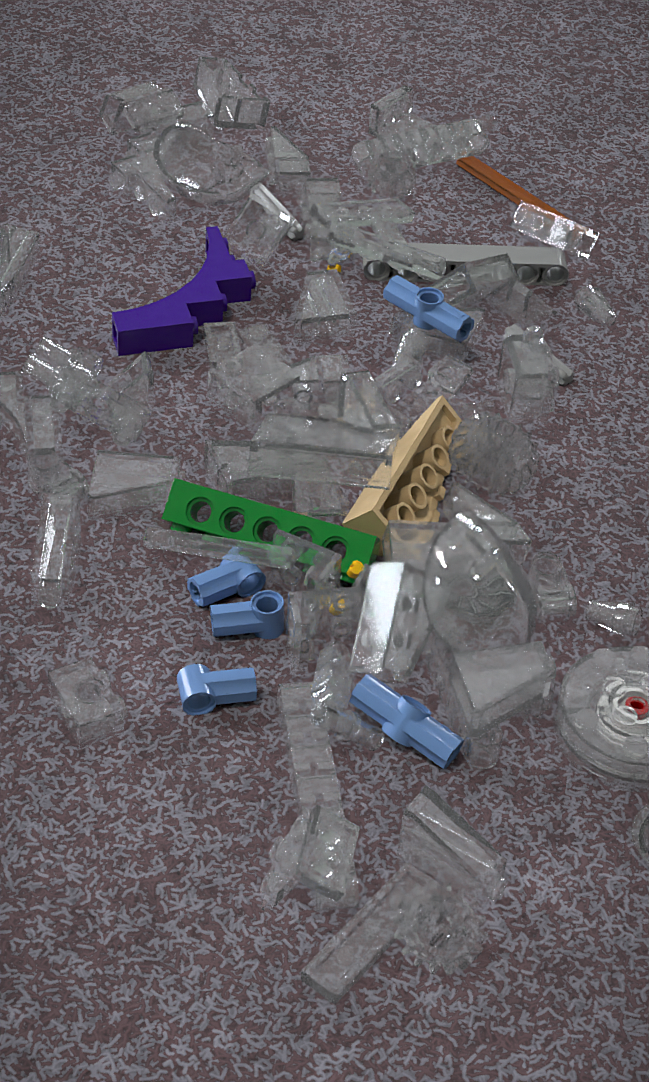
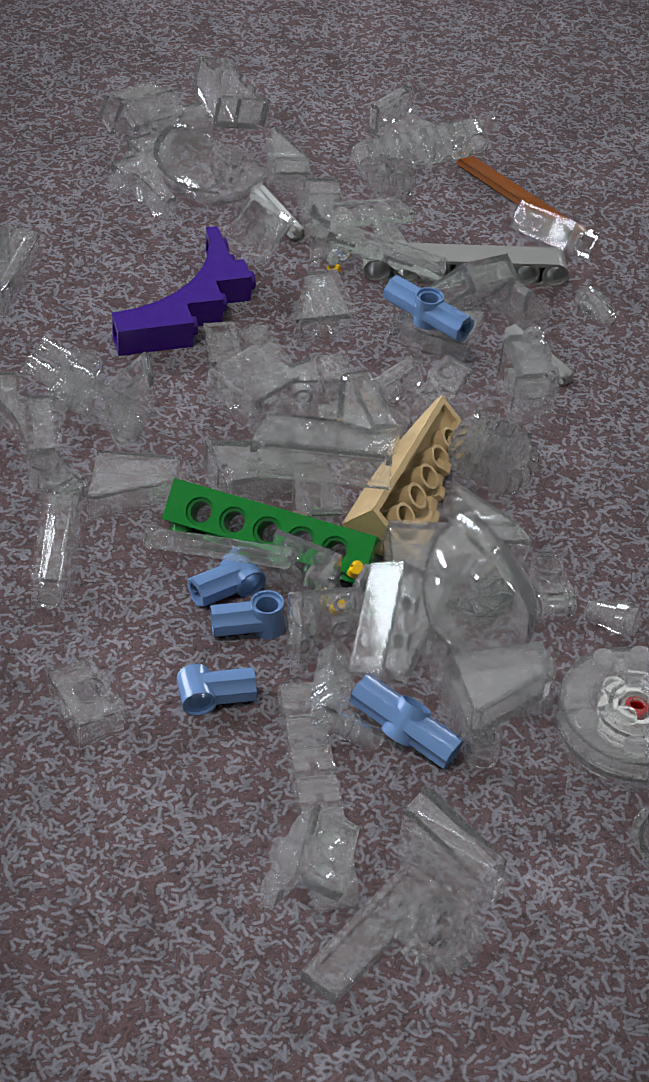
clear cone [390,327,431,377] -> none

